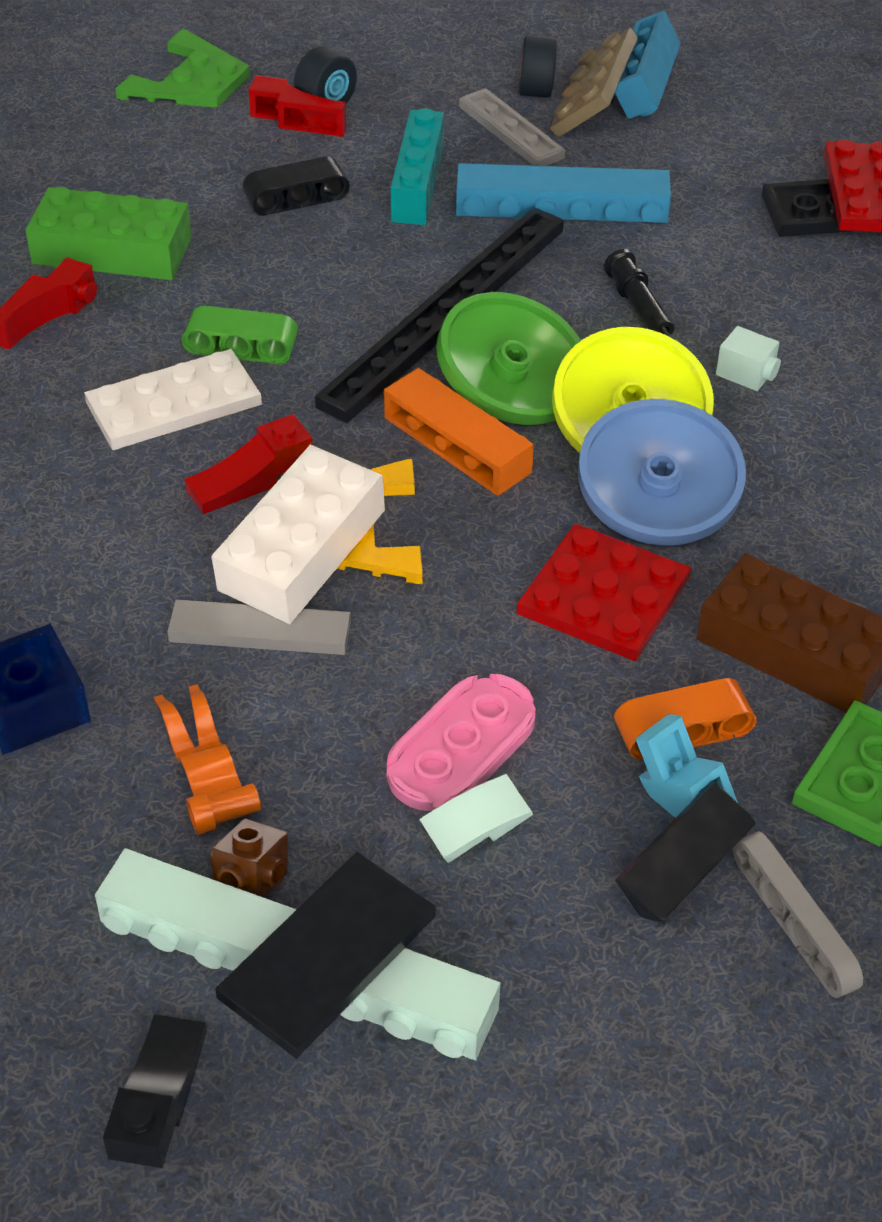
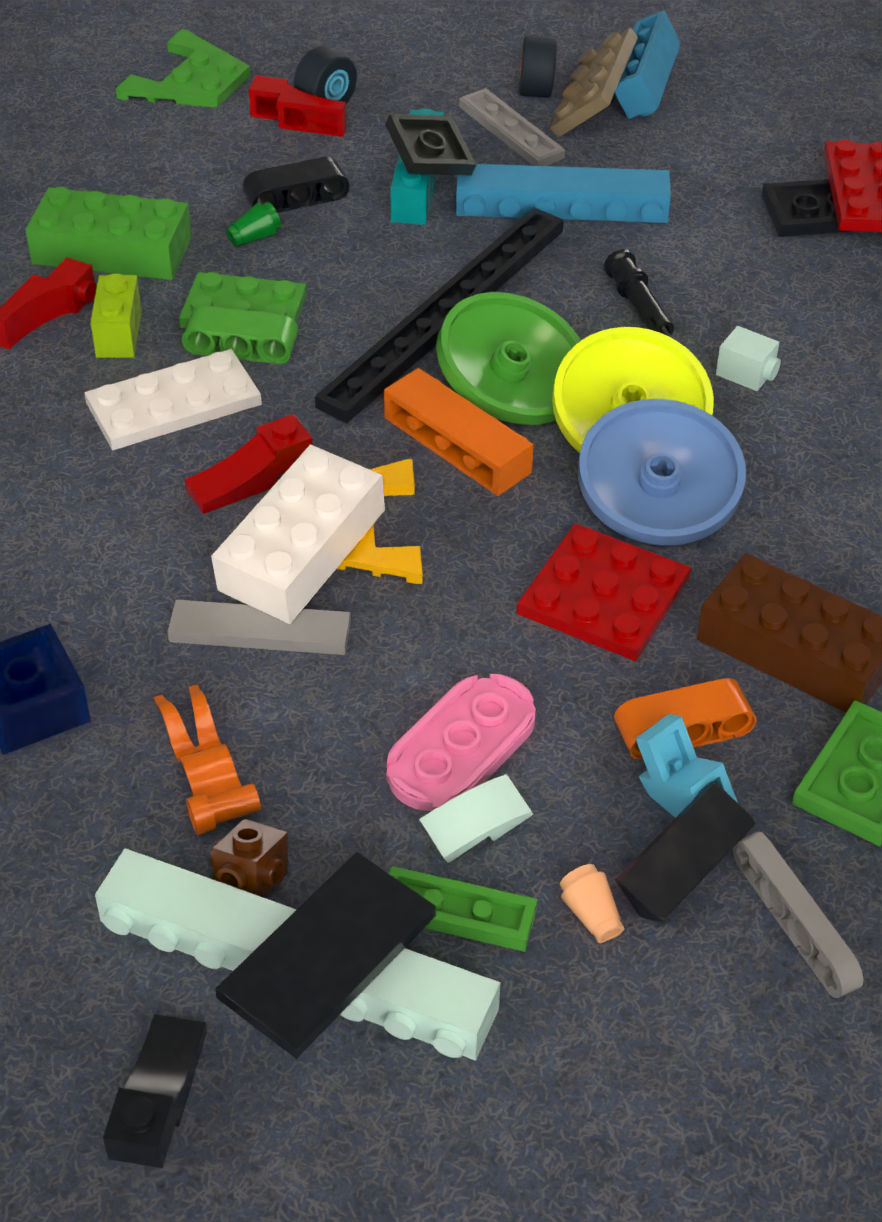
none -> lime brick [91,274,142,358]
none -> bright green plate [179,272,307,328]
none -> green cone [225,202,282,248]
none -> pearl dark grey plate [385,114,477,175]
none -> bright green plate [389,866,538,952]
none -> light nougat cone [560,864,624,943]

